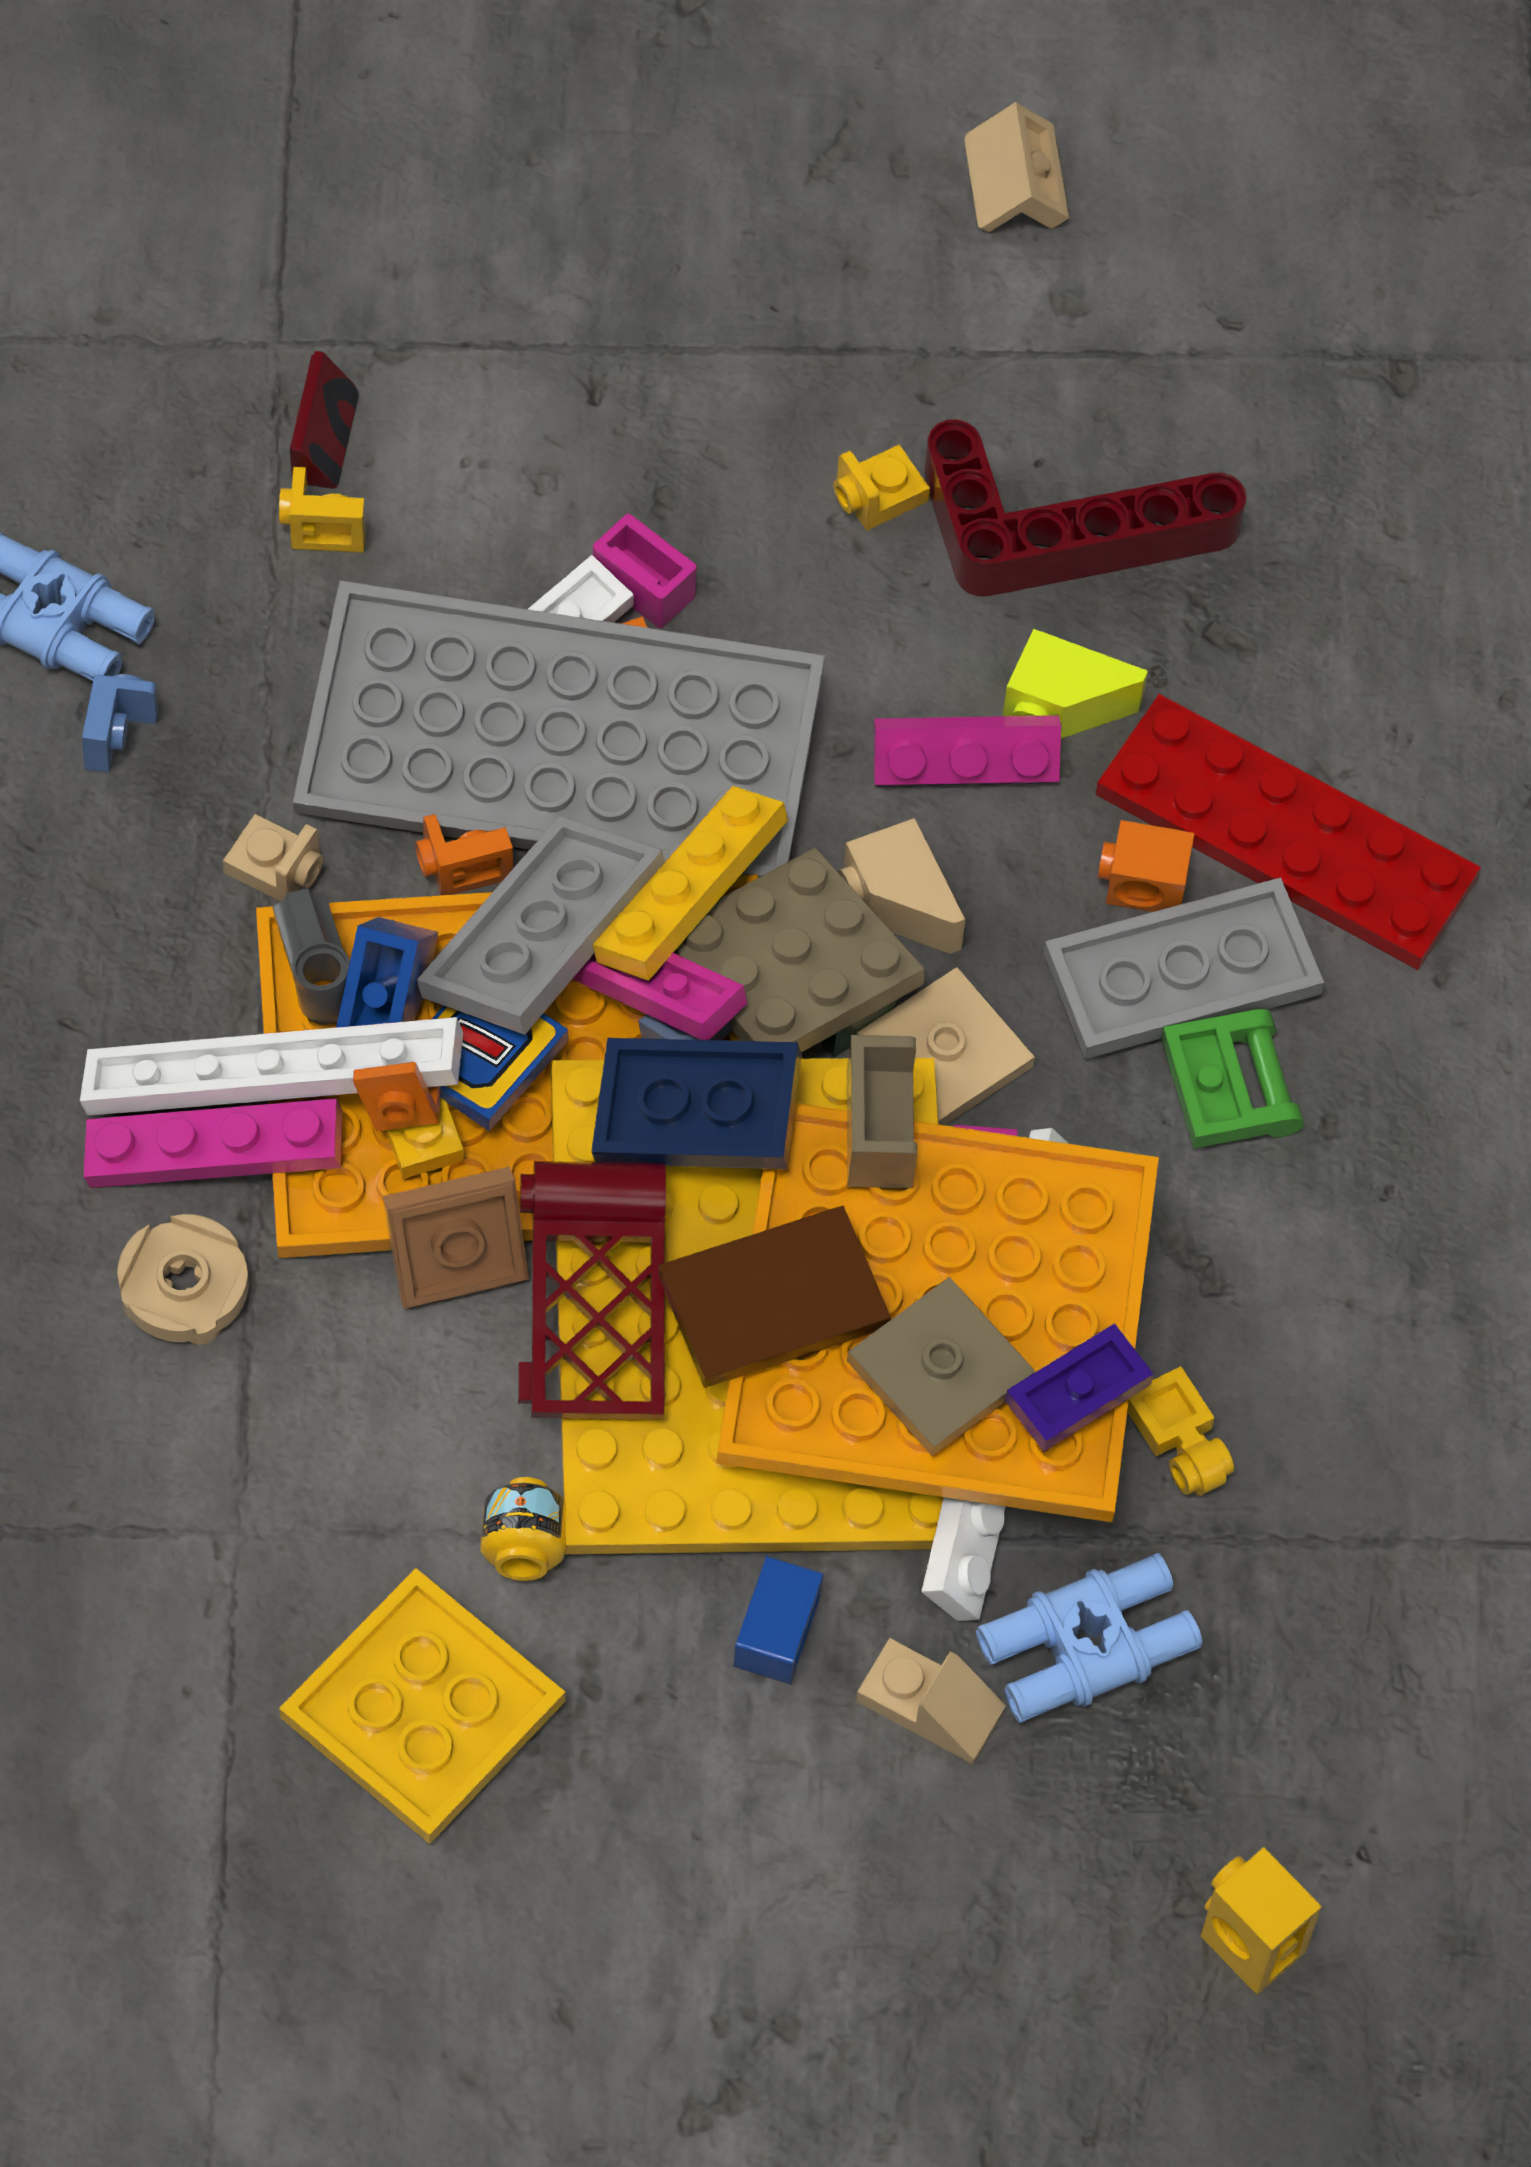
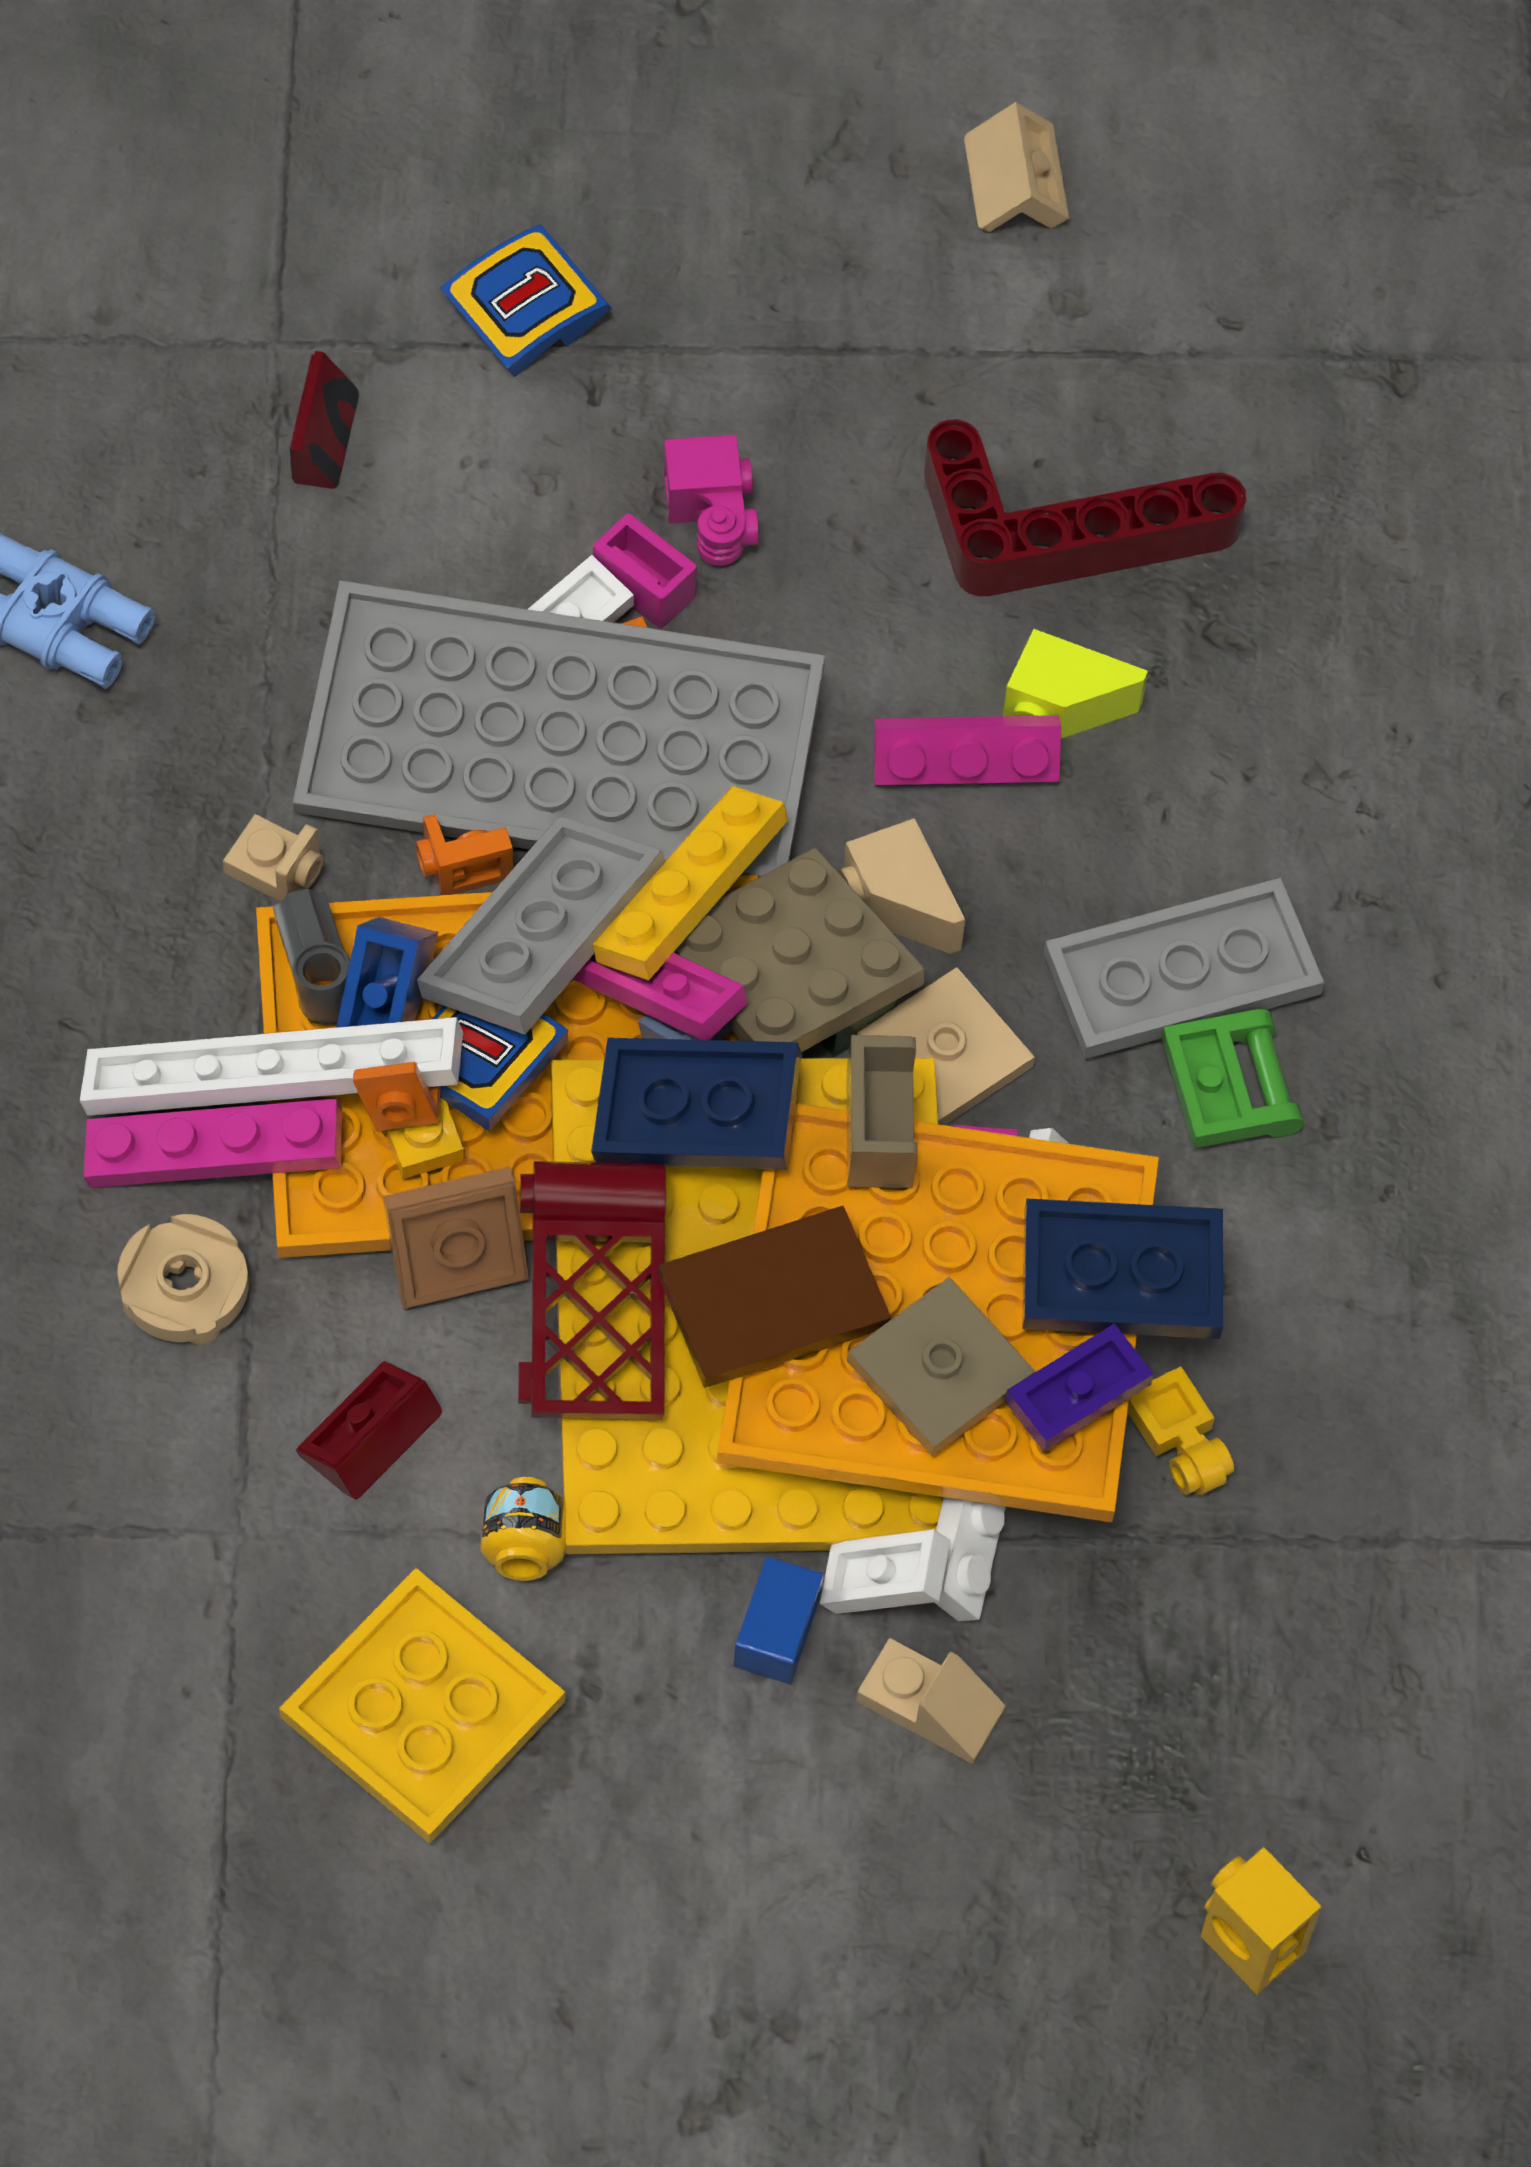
medium blue bracket [82,674,158,773] -> none
yellow bracket [279,467,366,553] -> none
yellow bracket [833,444,930,531] -> none
light blue pin [976,1553,1202,1723] -> none
red plate [1095,694,1481,970] -> none
orange brick [1097,820,1194,912] -> none
none -> dark red slope [296,1361,442,1500]
none -> slope [440,224,612,377]
none -> dark pink brick [663,435,759,566]
none -> white plate [819,1529,951,1614]
none -> dark blue plate [1022,1199,1223,1339]

